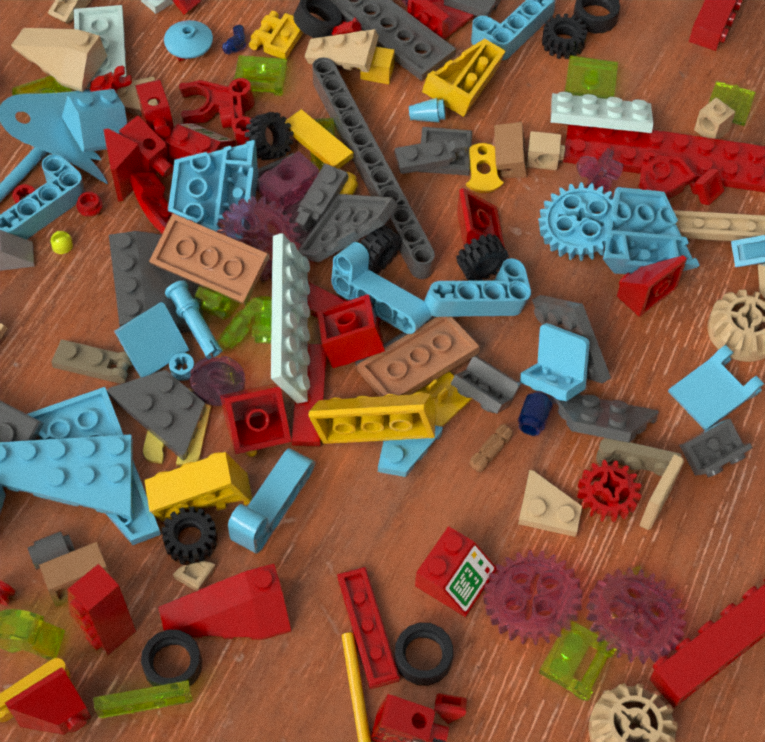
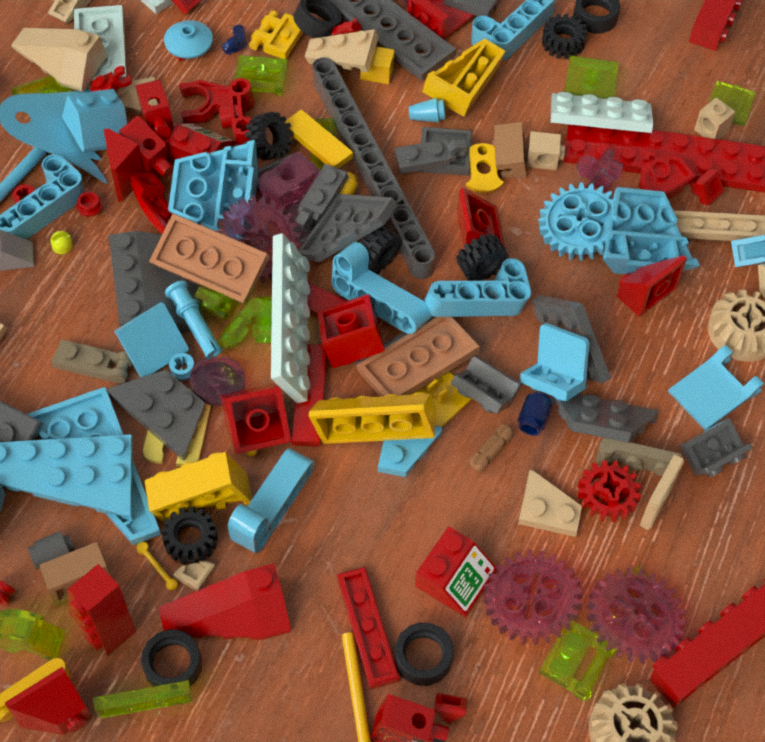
none -> yellow hinge [137,542,178,590]

